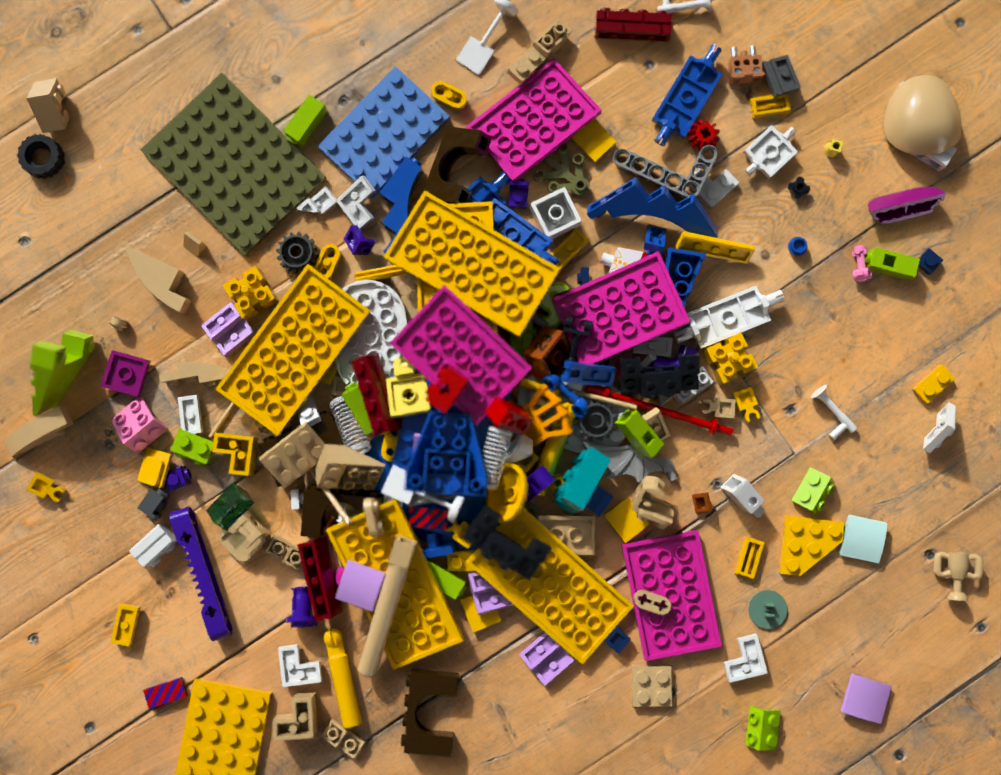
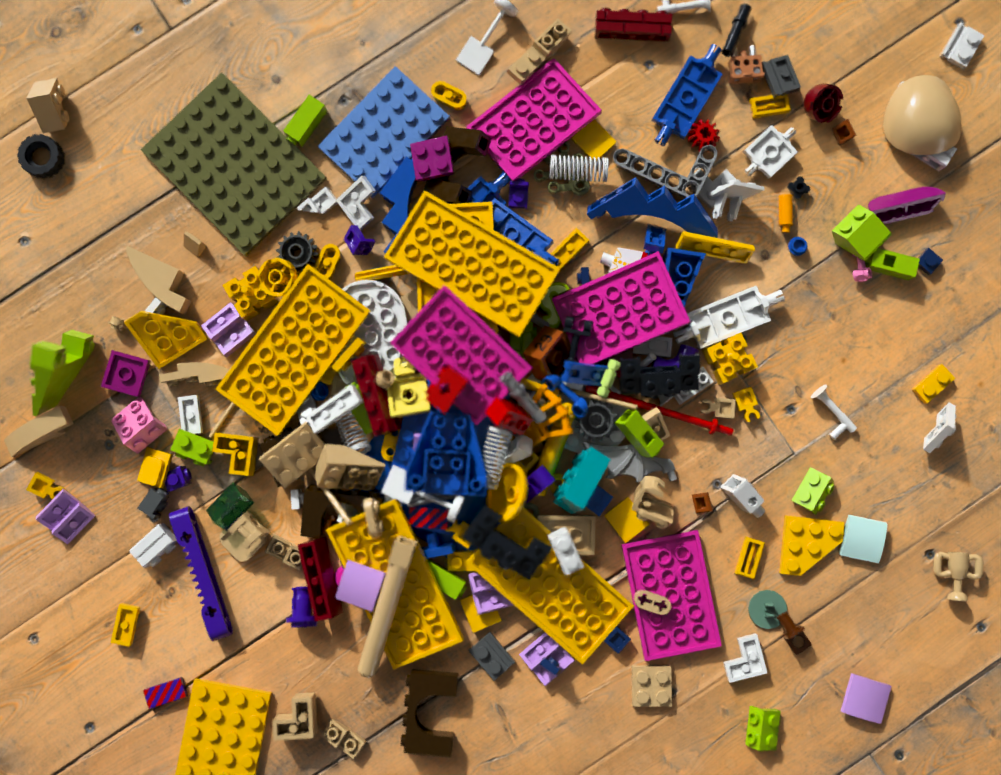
white plate [278,644,323,687] -> none
yellow piece [323,628,362,728] -> none
white brick [530,187,582,239] -> none
light yellow hose [824,139,844,157] -> none
none -> lavender slope [36,489,95,544]
none -> yellow plate [124,311,208,369]
none -> white plate [145,297,167,315]
none -> yellow cylinder [258,258,298,297]
none -> white plate [306,385,363,433]
none -> blue plate [310,382,329,401]
none -> yellow plate [332,337,367,372]
none -> tan plate [376,370,395,389]
none -> magenta plate [410,135,455,182]
none -> dark grey plate [469,631,515,681]
none -> light grey pin [500,372,546,424]
none -> dark blue plate [540,657,562,676]
none -> white brick [547,527,584,575]
none -> white piece [550,155,609,182]
none -> yellowish green axle [597,359,621,397]
none -> white plate [709,180,764,221]
none -> black pin [721,3,752,57]
none -> reddish brown bracket [776,611,812,655]
none -> light orange cylinder [778,194,793,233]
none -> dark red cylinder [804,83,843,123]
none -> dark orange slope [832,119,857,145]
none -> lime slope [832,204,892,261]
none -> white plate [940,22,985,69]

